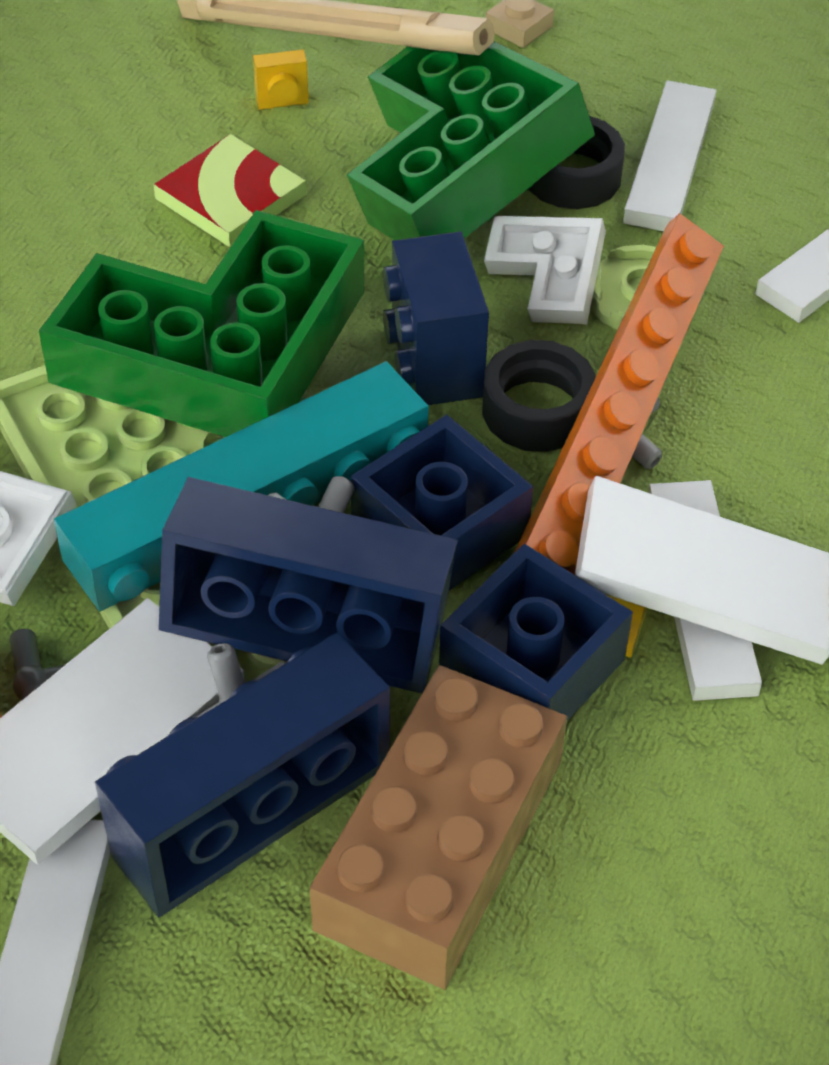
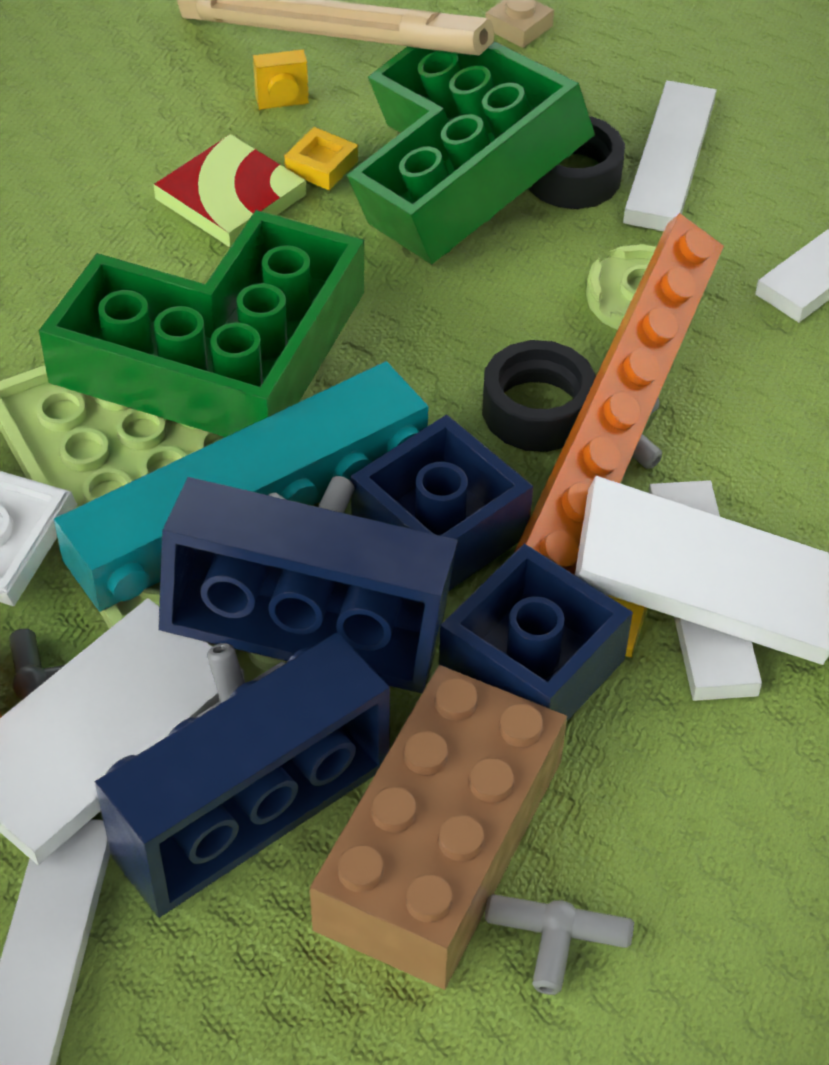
dark blue brick [383,231,489,405] -> none
white plate [484,216,606,324] -> none
none -> yellow plate [284,127,358,191]
none -> light grey piece [485,894,634,995]

